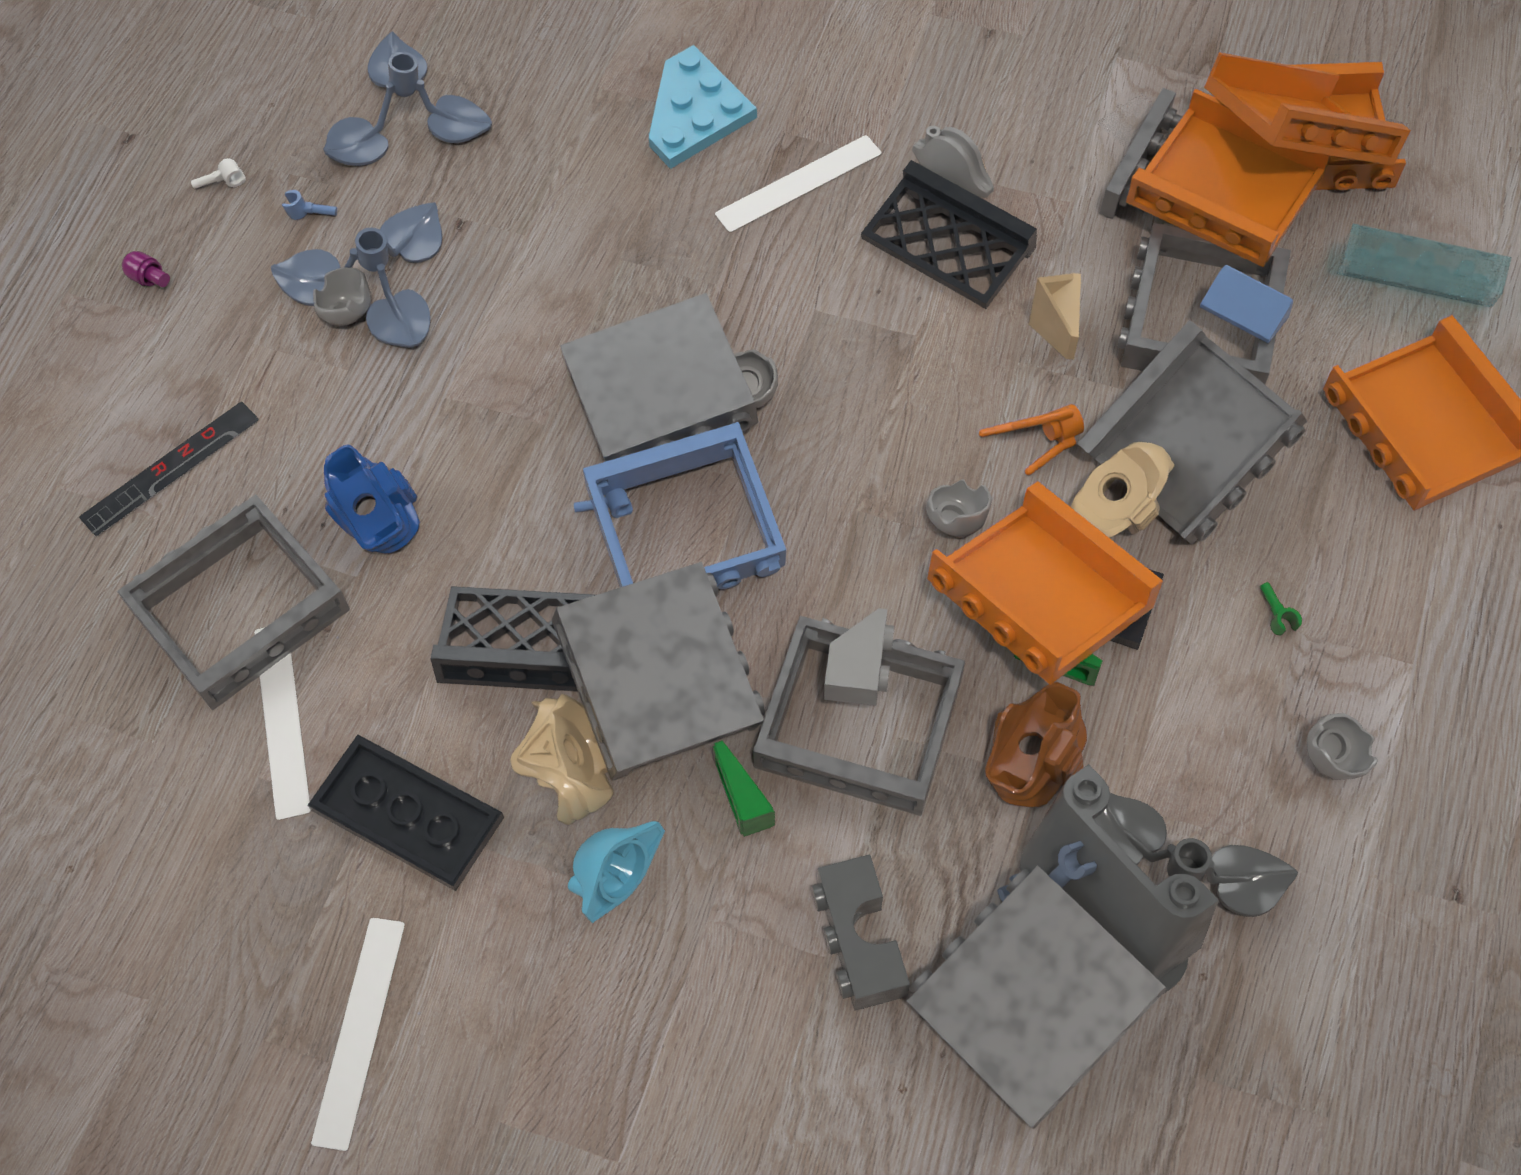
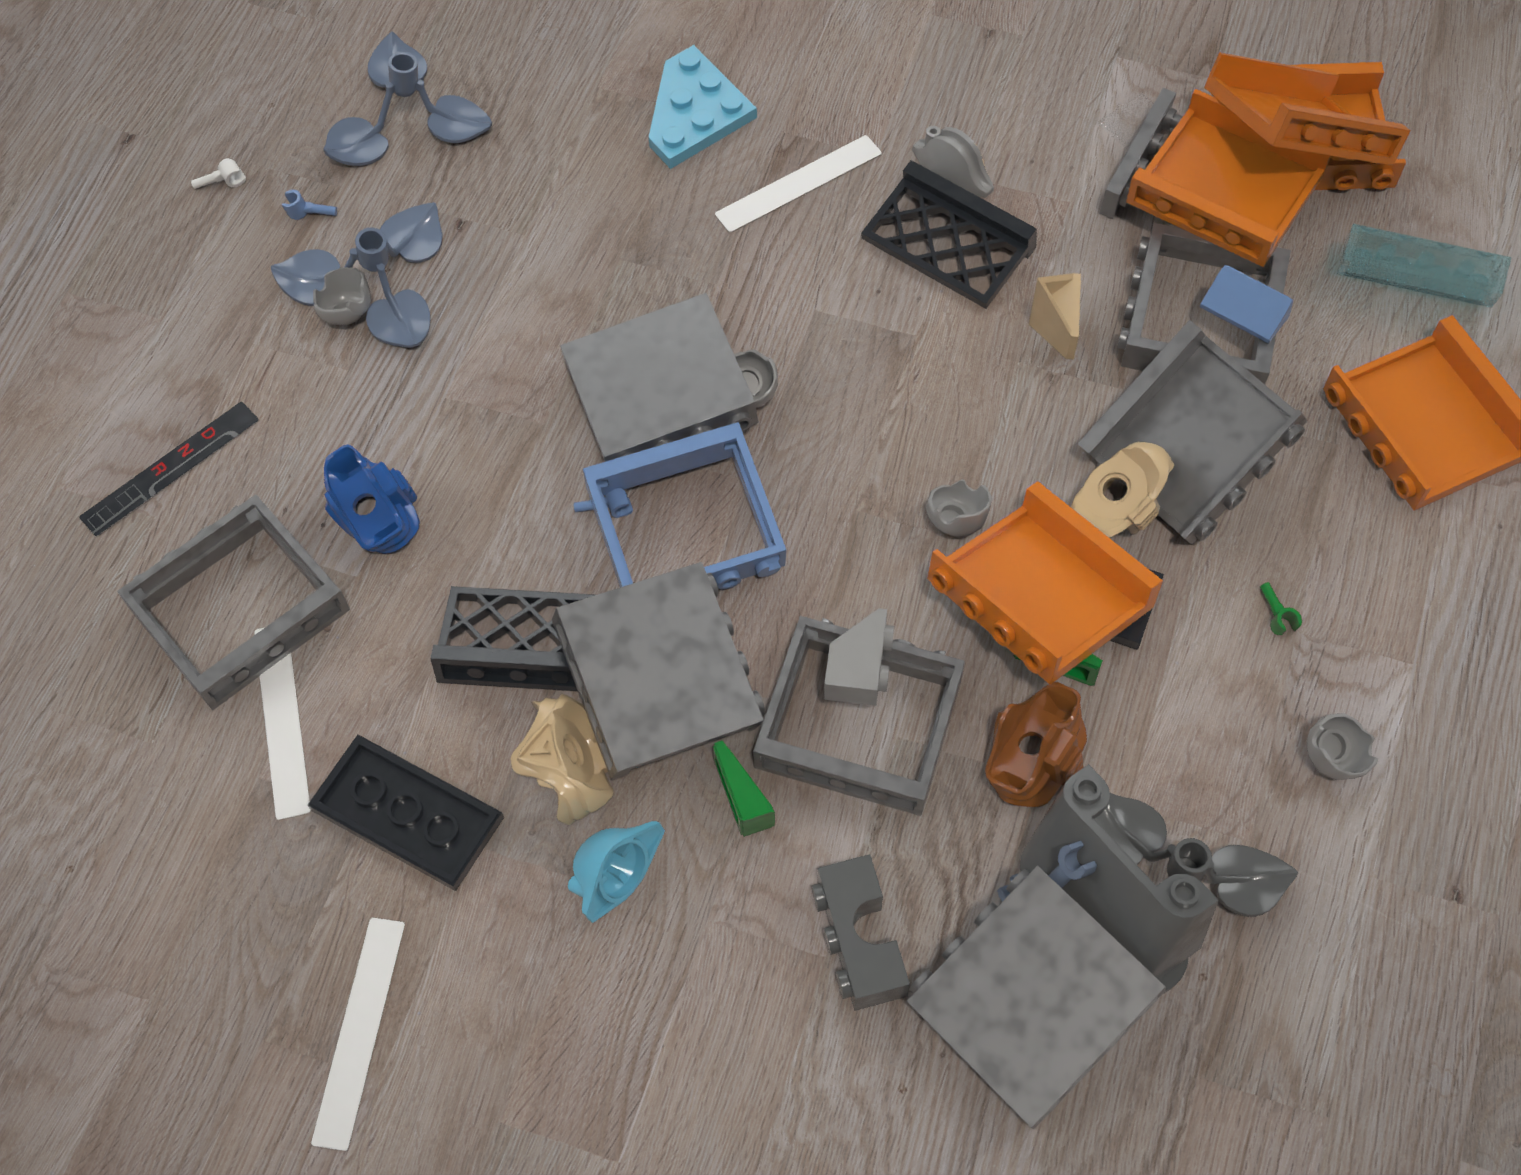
magenta cylinder [122,251,170,287] -> none
orange plant [979,404,1084,475] -> none

